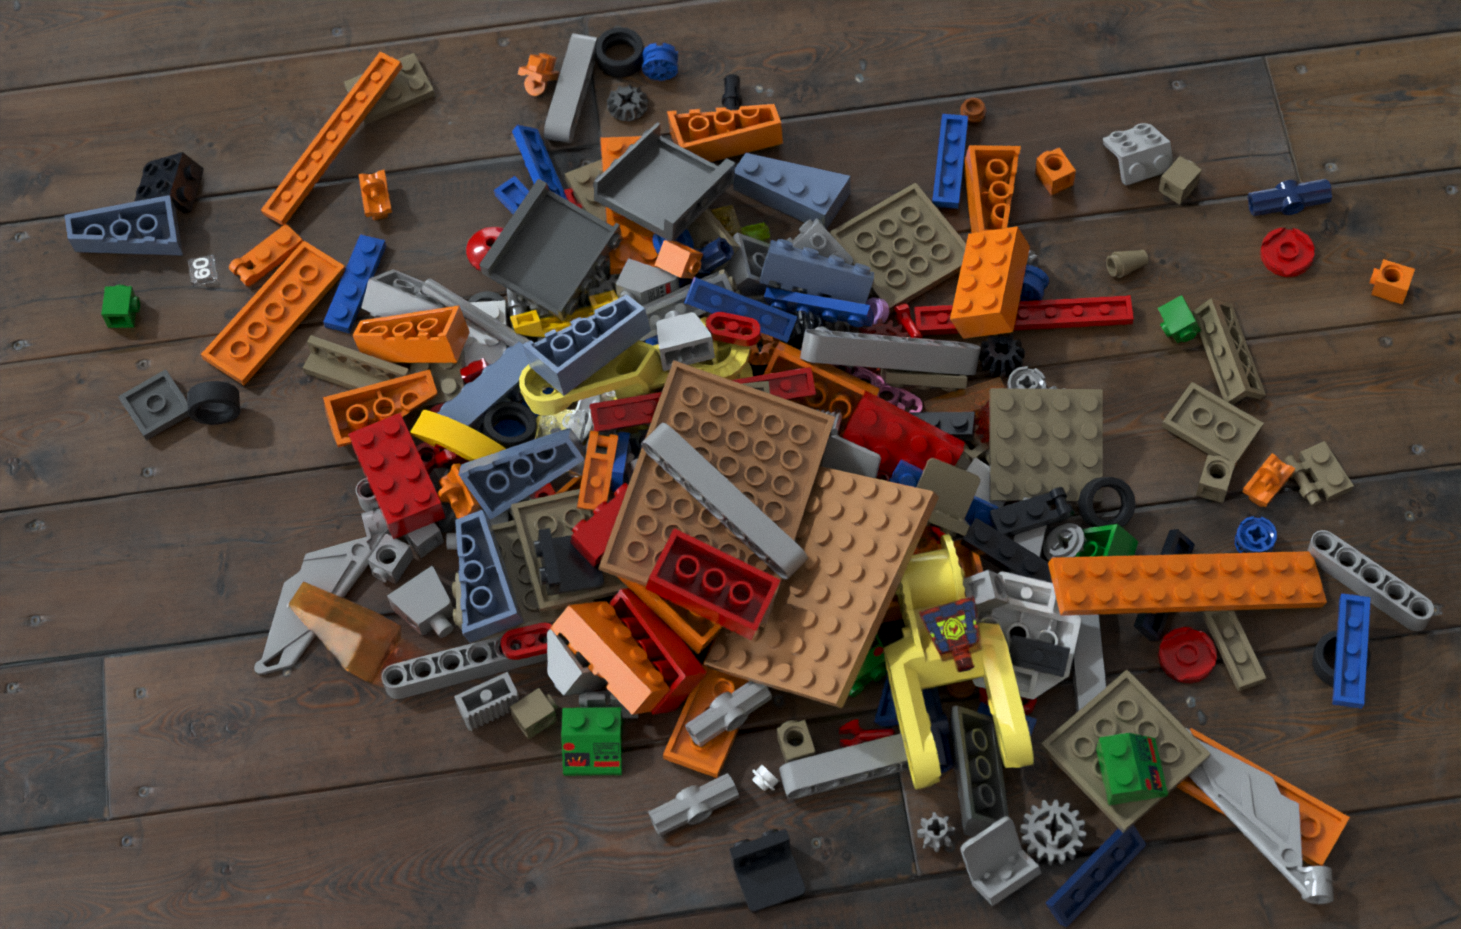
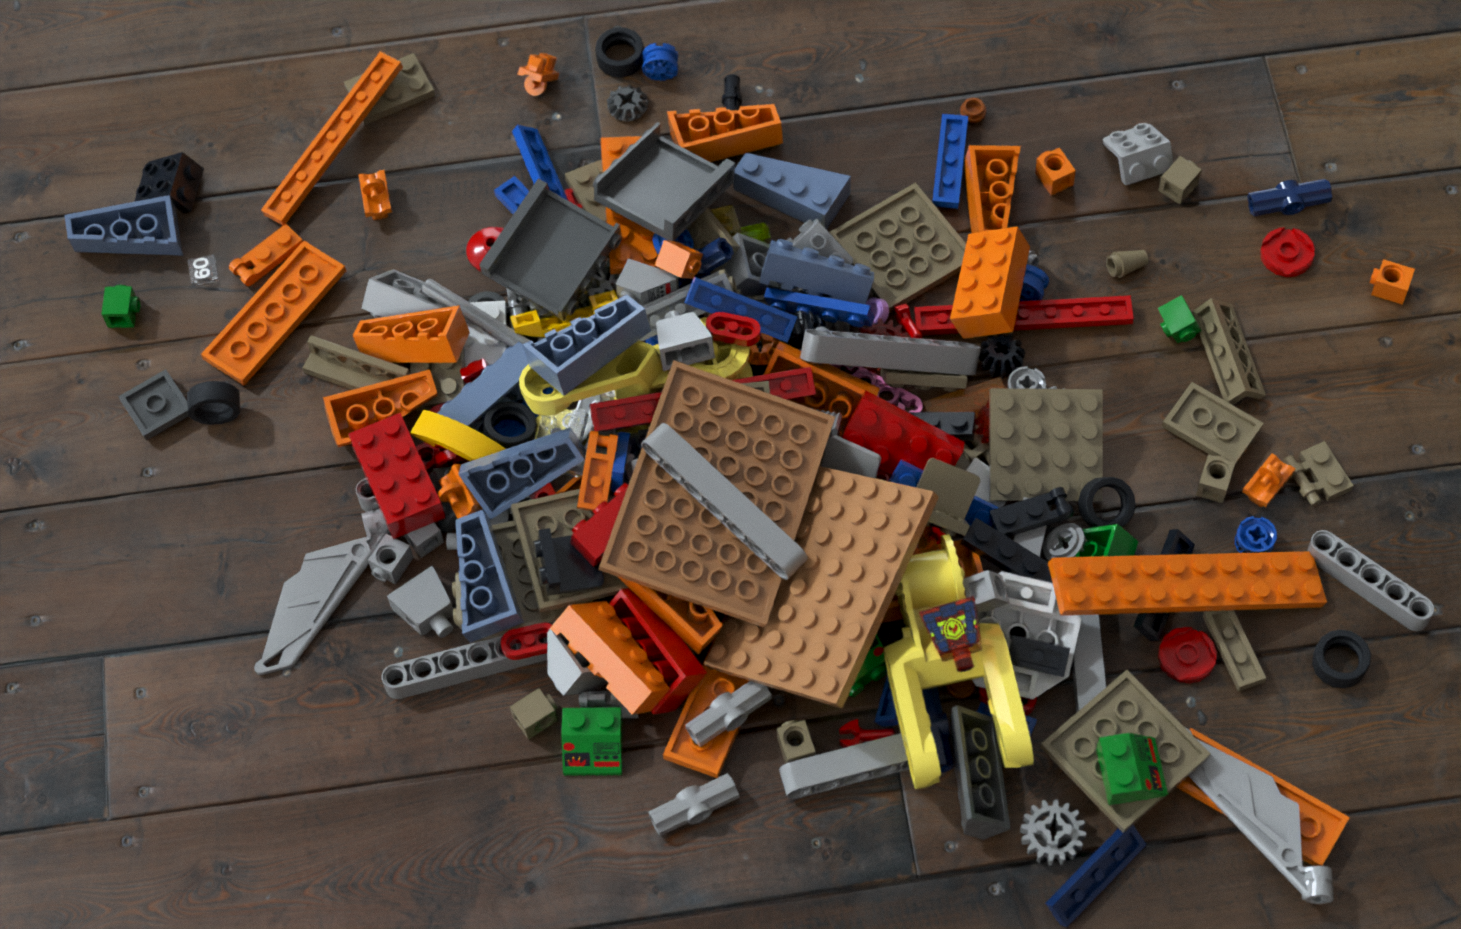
clear orange wedge [288,581,401,684] -> none
blue plate [323,234,386,333] -> none
light grey brick [454,672,520,731] -> none
light grey beam [544,34,599,143] -> none
red brick [645,528,781,640] -> none
black bracket [729,829,806,913] -> none
white plate [752,765,779,791] -> none
light grey gear [917,812,955,853] -> none
light grey bracket [960,816,1041,906] -> none
blue plate [1332,593,1371,709] -> none

